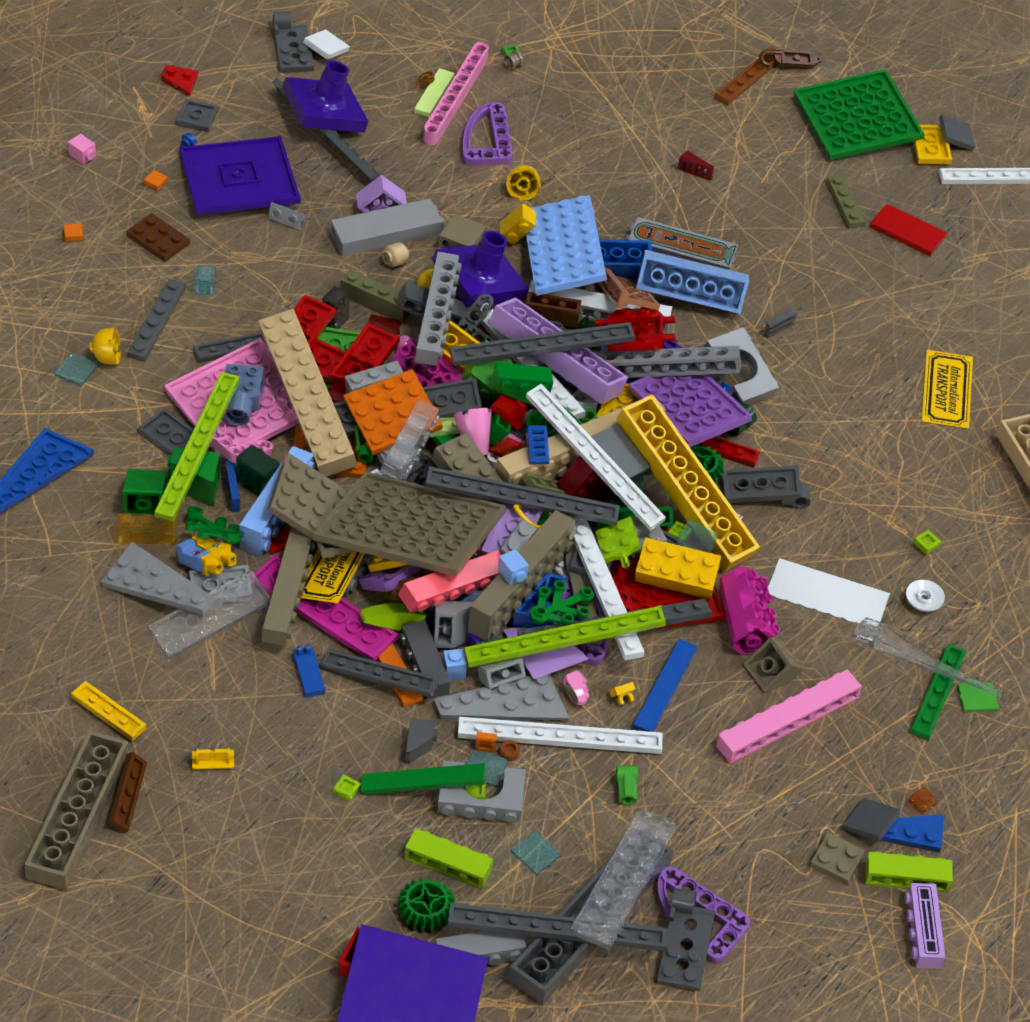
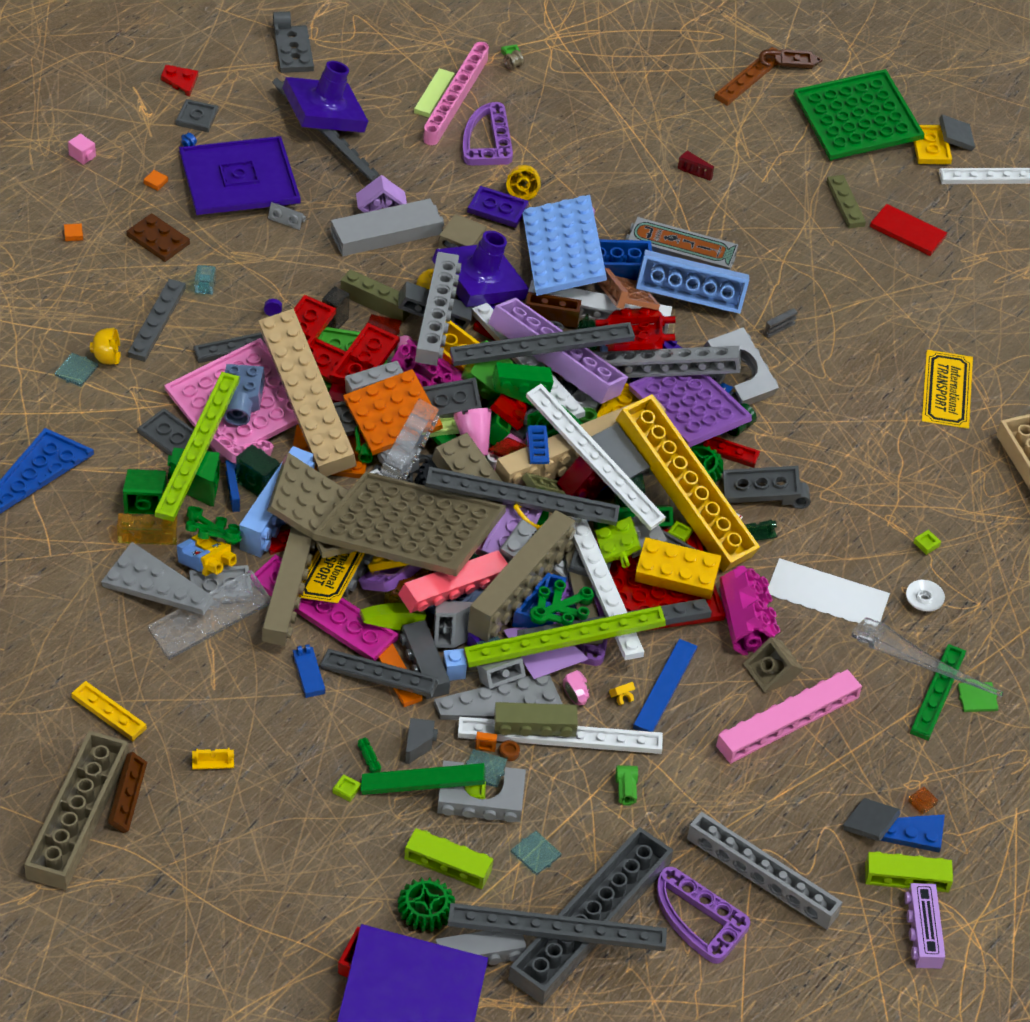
white tile [303,29,350,60] -> none
tan head [382,242,410,267] -> none
clear orange tile [418,72,435,87] -> none
dark grey beam [457,294,497,342] -> none
light blue brick [498,549,529,585] -> none
yellow brick [500,203,536,245] -> none
clear plate [570,809,677,950] -> none
dark grey hinge [657,888,716,991] -> none
clear light blue piece [676,519,719,553] -> none
dark tan plate [809,832,866,885] -> none
none -> dark purple tile [264,299,283,316]
none -> green axle [358,737,381,773]
none -> dark purple plate [467,186,529,228]
none -> olive brick [494,702,578,737]
none -> light grey brick [687,811,843,930]
none -> clear green hinge [744,519,777,541]

